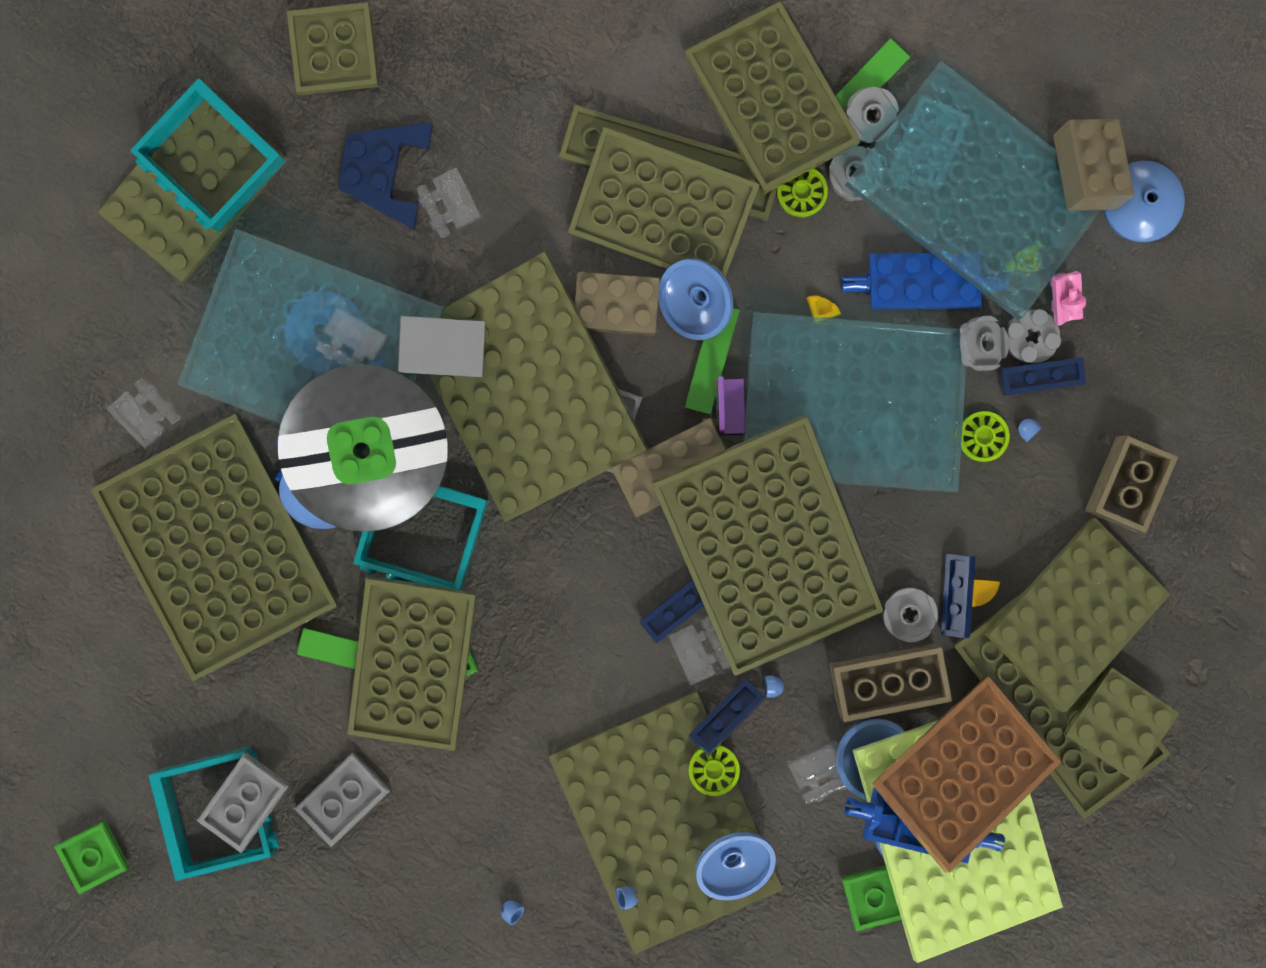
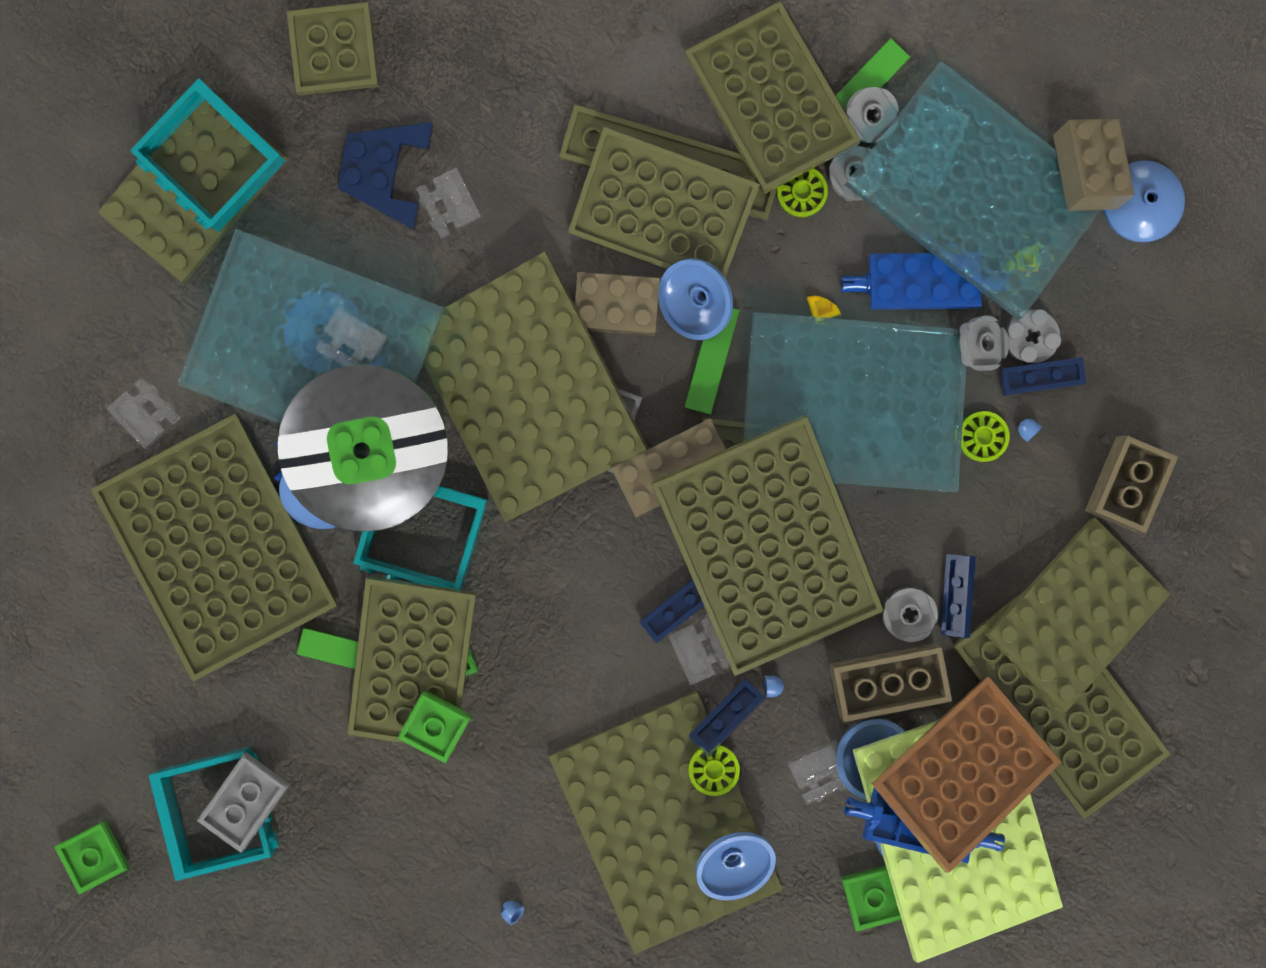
light grey tile [294,751,391,847] -> none
light grey tile [398,316,485,377] -> none
medium blue hinge [616,886,639,910] -> none
medium lavender panel [716,376,746,435] -> none
yellow tile [972,579,1000,607] -> none
bright pink hips [1050,271,1086,326] -> none
olive plate [1063,666,1180,781] -> none
none -> bright green plate [397,690,472,764]

